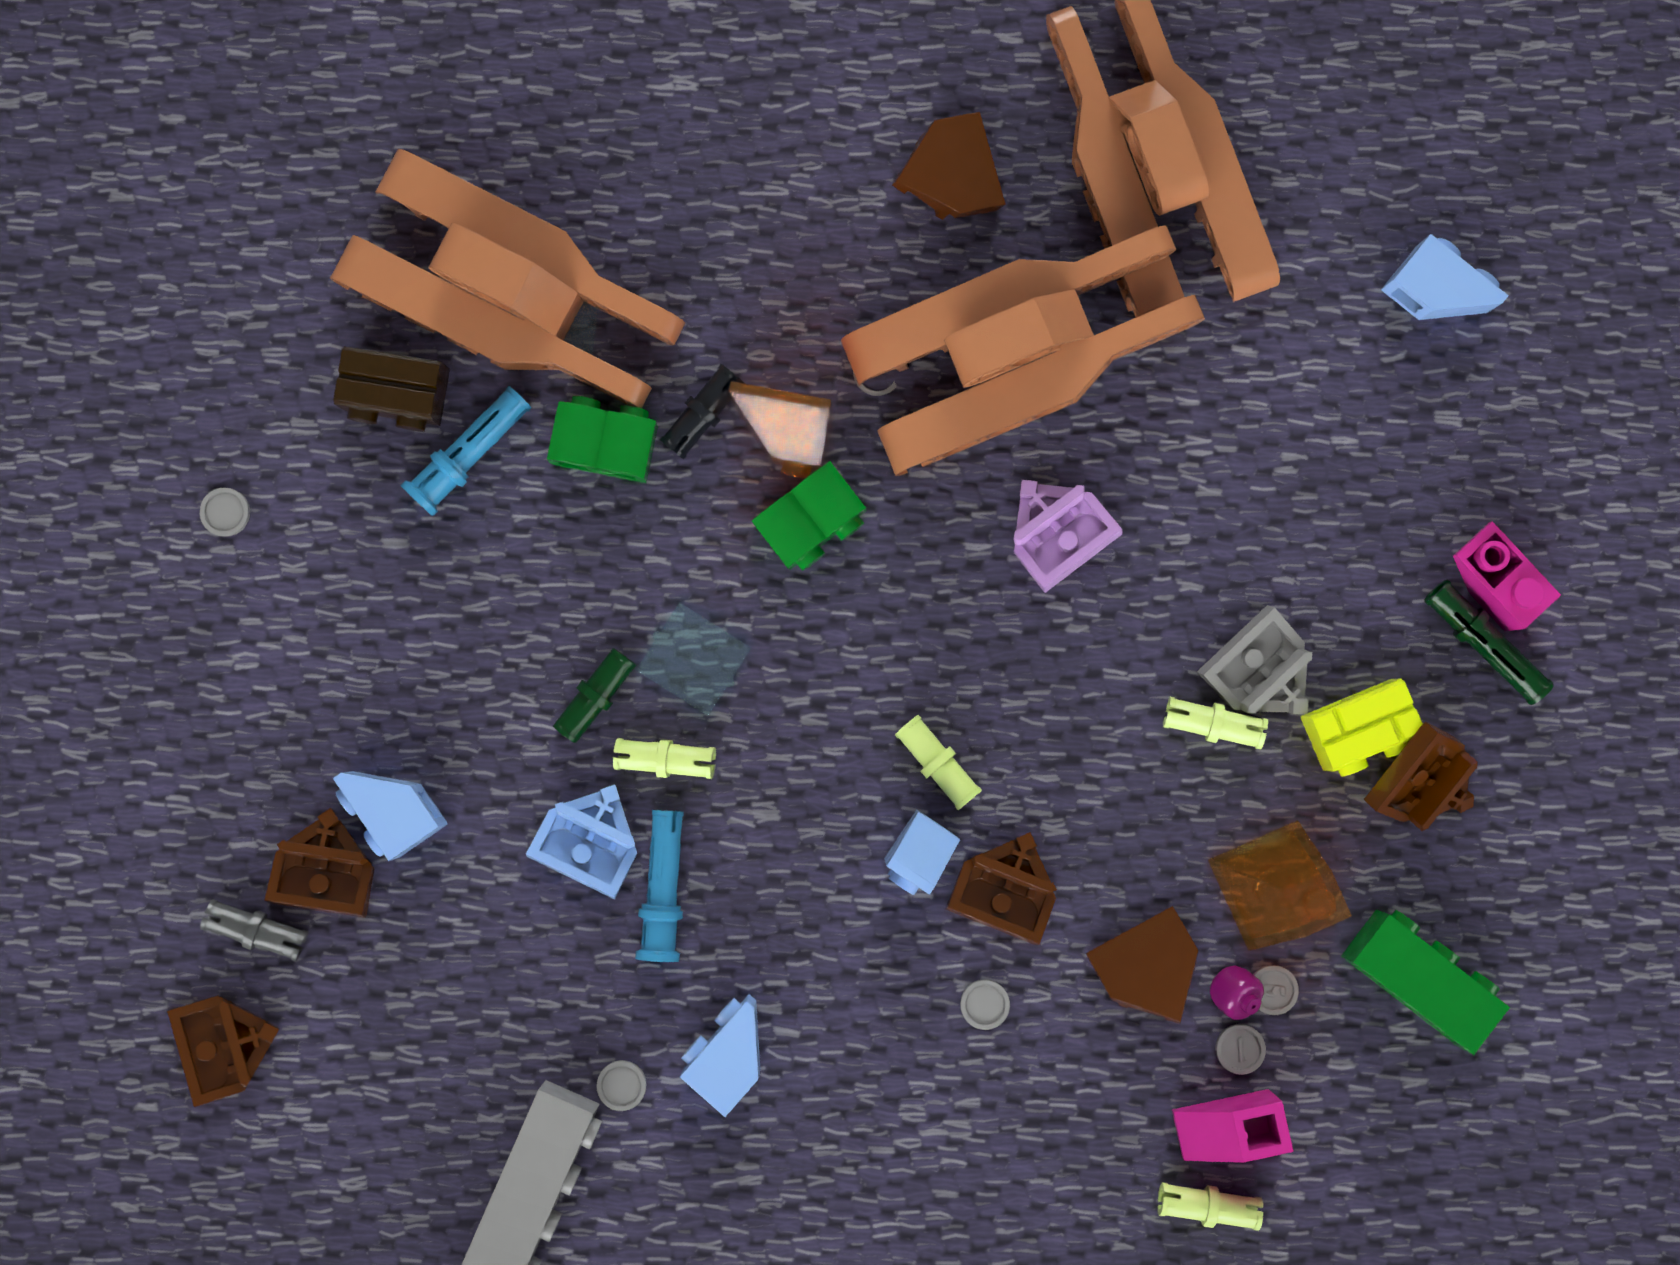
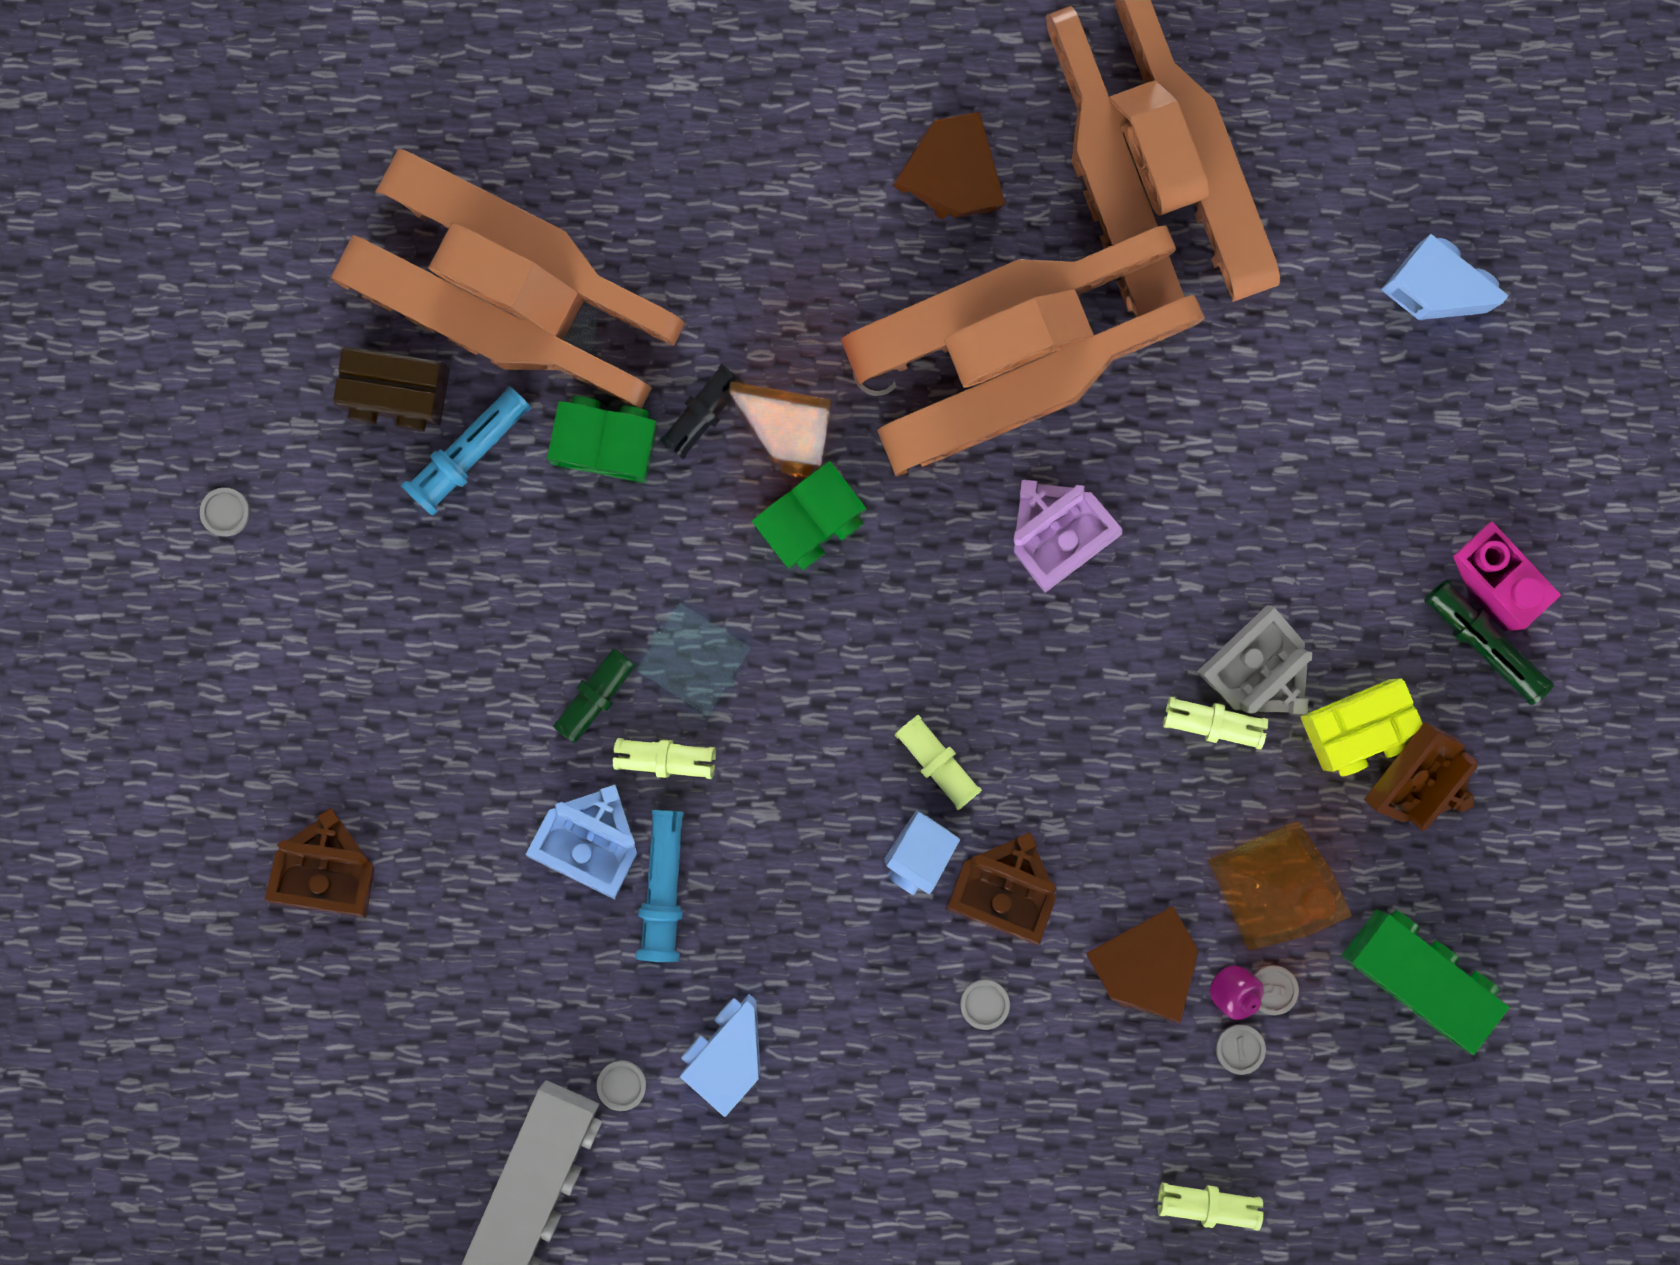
reddish brown slope [167,995,280,1107] -> none
dark grey pin [200,899,308,961] -> none
light blue slope [333,771,448,861] -> none
dark pink slope [1172,1089,1293,1163] -> none

